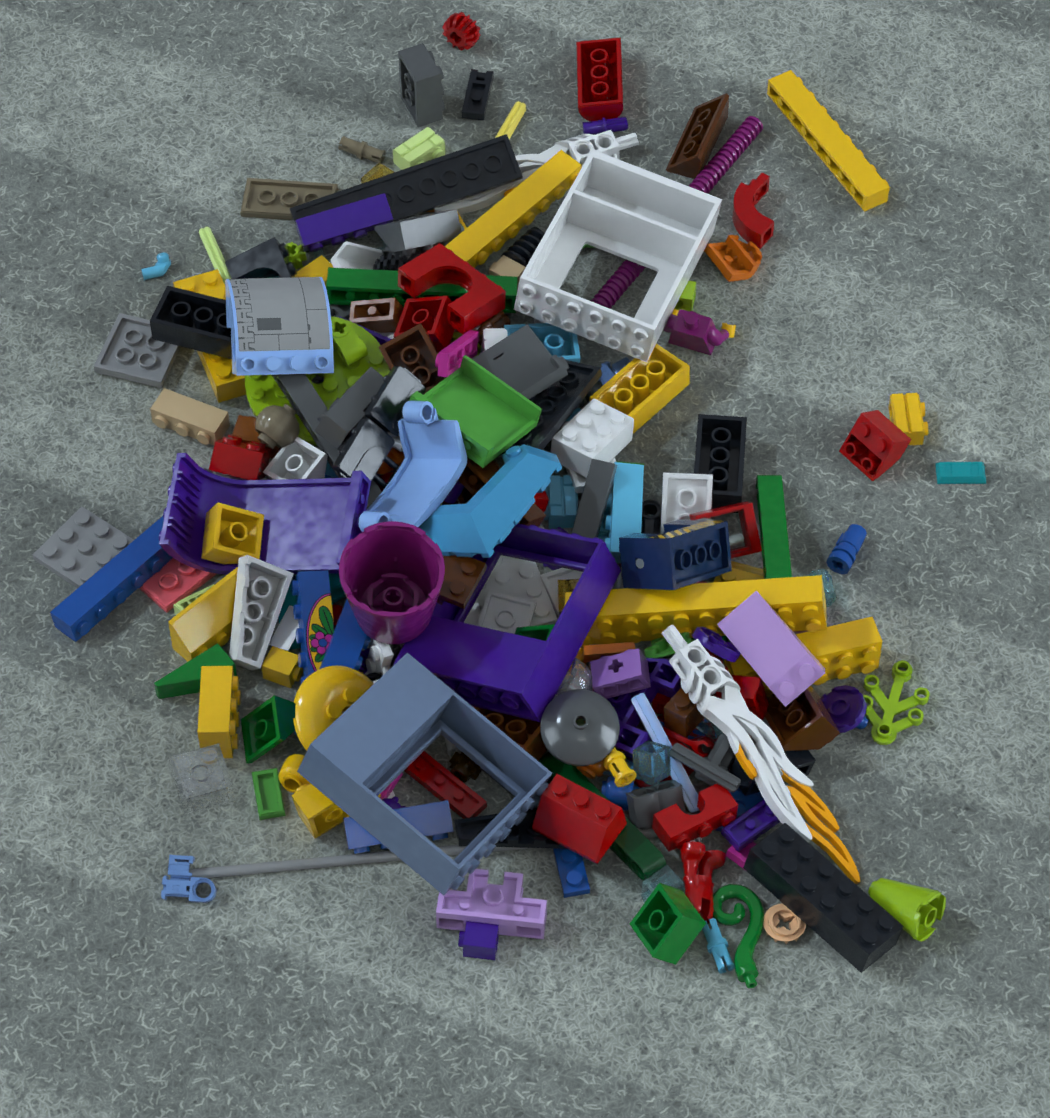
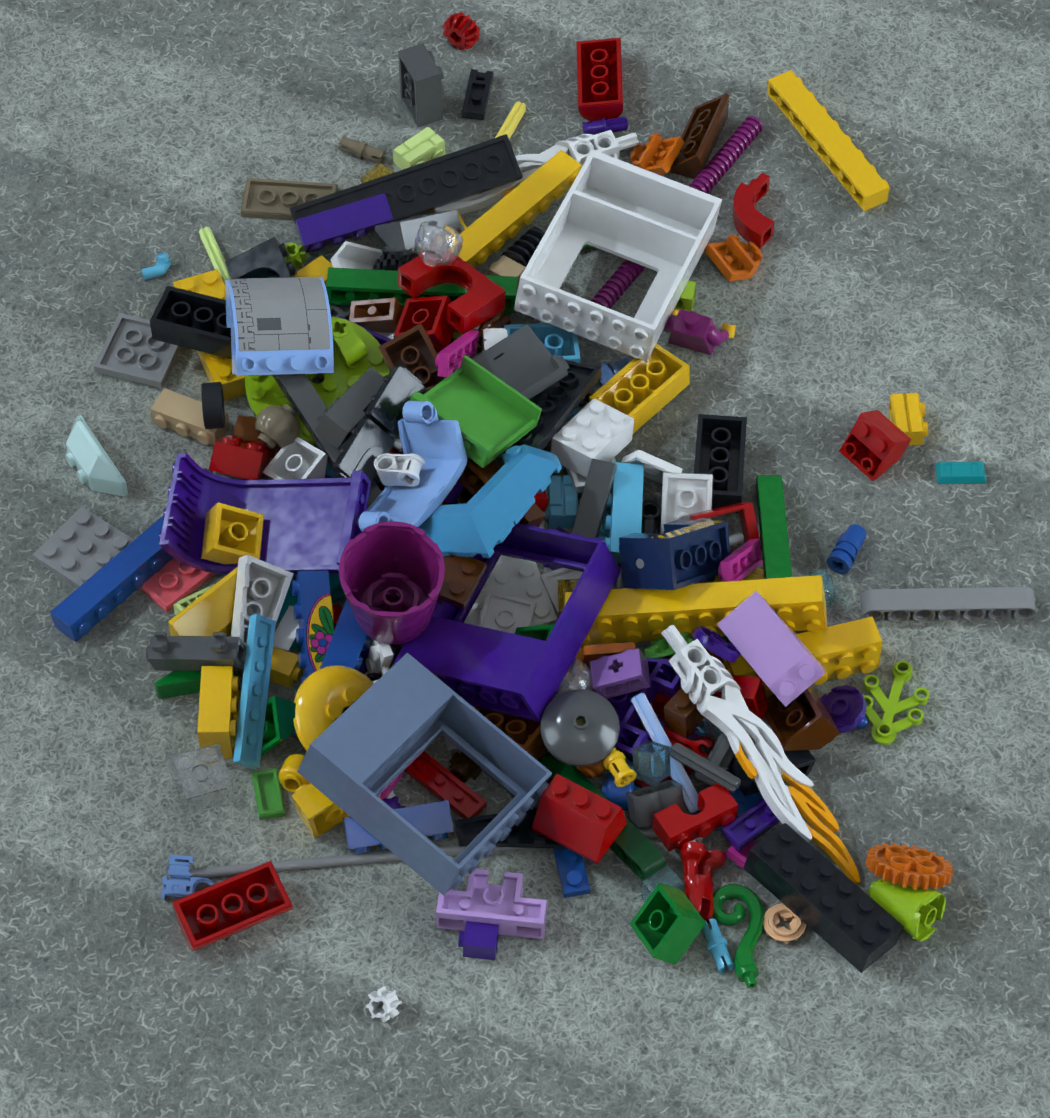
none -> light aqua wedge [65,415,128,497]
none -> dark grey brick [146,632,246,671]
none -> red brick [172,861,293,952]
none -> black tyre [201,382,225,429]
none -> medium azure plate [233,614,276,769]
none -> white gear [366,986,402,1023]
none -> white piece [374,453,425,487]
none -> clear cylinder [414,221,463,267]
none -> white plate [621,450,683,484]
none -> orange slope [630,133,685,176]
none -> dark pink plate [718,539,763,582]
none -> light grey beam [860,587,1036,622]
none -> orange gear [865,843,954,890]

